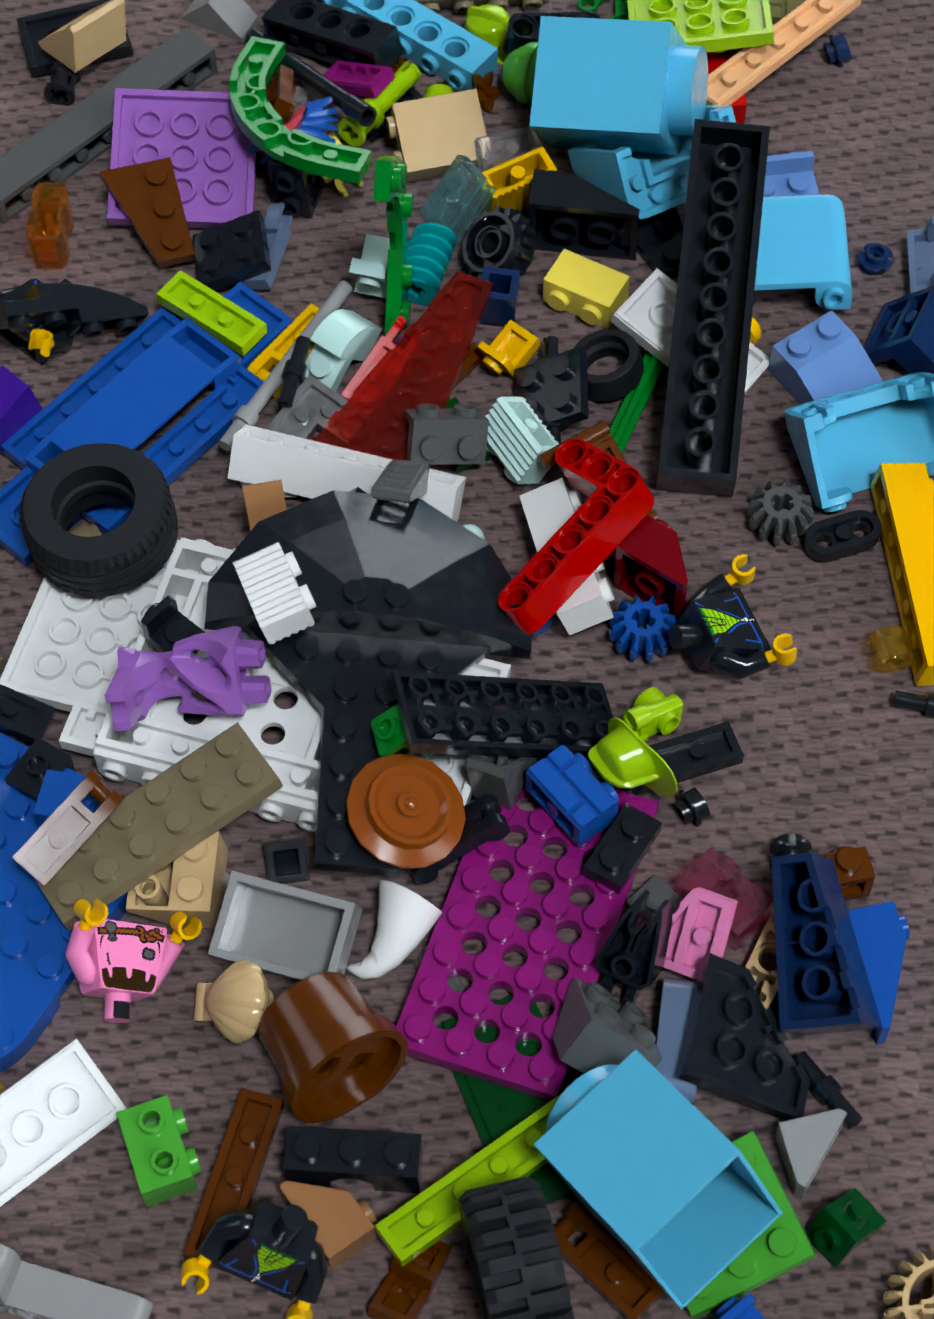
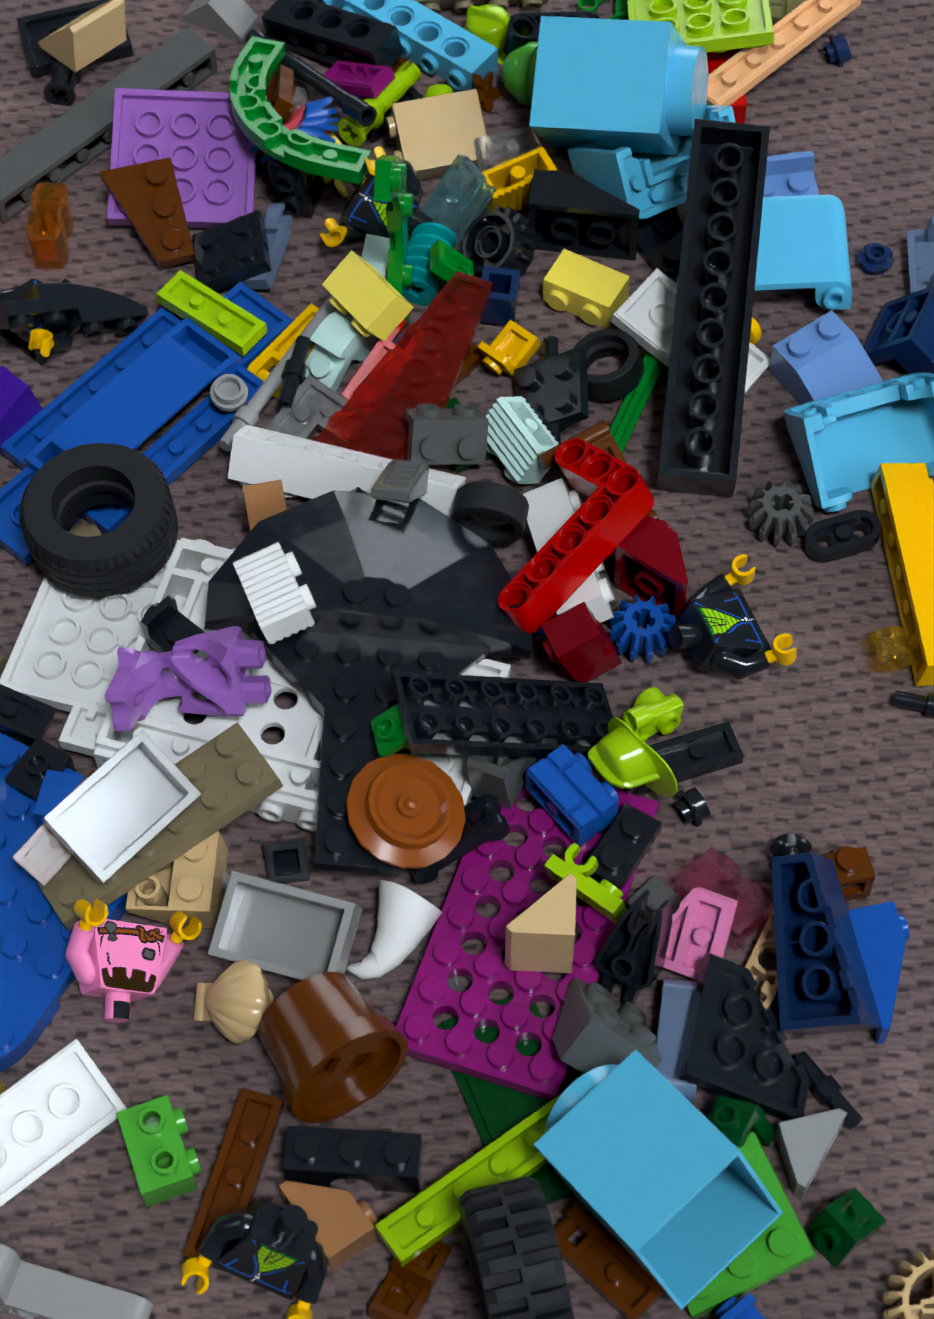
none -> piece [41,729,201,884]
none -> light grey plate [210,374,248,411]
none -> torso [320,146,433,247]
none -> light yellow brick [322,250,414,341]
none -> green bracket [430,239,474,306]
none -> black tyre [451,481,529,545]
none -> tan slope [505,873,577,973]
none -> dark red brick [541,602,622,682]
none -> lime plate [544,843,627,924]
none -> dark green bracket [708,1095,776,1147]

